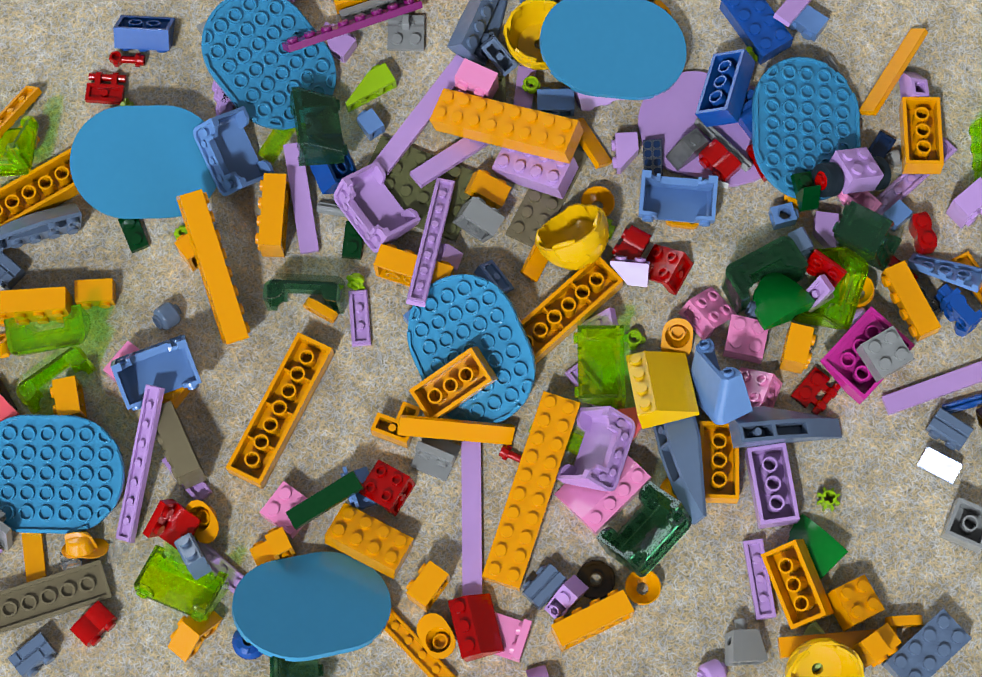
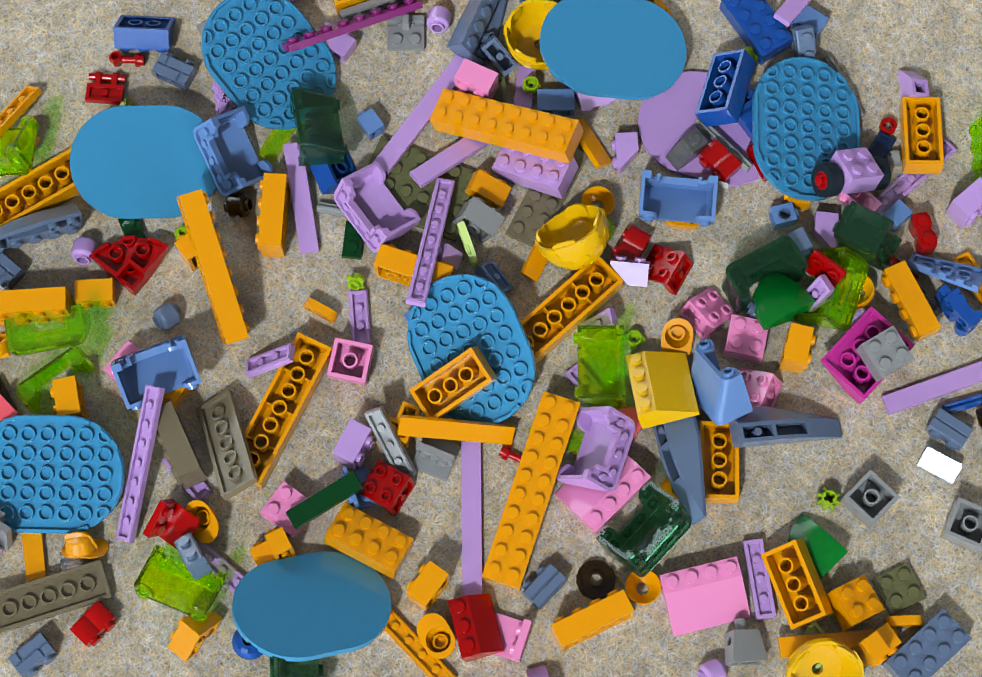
clear green windscreen [263,273,346,314] -> none
lime slope [345,63,397,113] -> none
lavender slope [544,574,589,619] -> none
dark blue tile [643,139,663,176] -> none
lavender brick [744,442,800,529] -> none
dark green slope [790,171,821,212] -> none
red plate [790,367,841,415] -> none
light orange tile [859,28,928,116] -> none
none -> lavender head [71,236,98,265]
none -> red brick [89,235,169,296]
none -> sand blue brick [152,53,197,91]
none -> dark tan plate [197,389,259,501]
none -> dark brown head [223,193,253,218]
none -> lavender tile [245,343,295,378]
none -> bright pink brick [327,338,374,386]
none -> lavender brick [332,419,375,470]
none -> light grey tile [364,405,417,477]
none -> lavender head [426,5,451,33]
none -> yellowish green tile [457,221,479,268]
none -> bright pink slope [659,556,751,636]
none -> sand blue brick [791,24,818,60]
none -> light grey brick [840,469,900,529]
none -> olive plate [871,562,926,616]
none -> red bush [879,117,897,135]

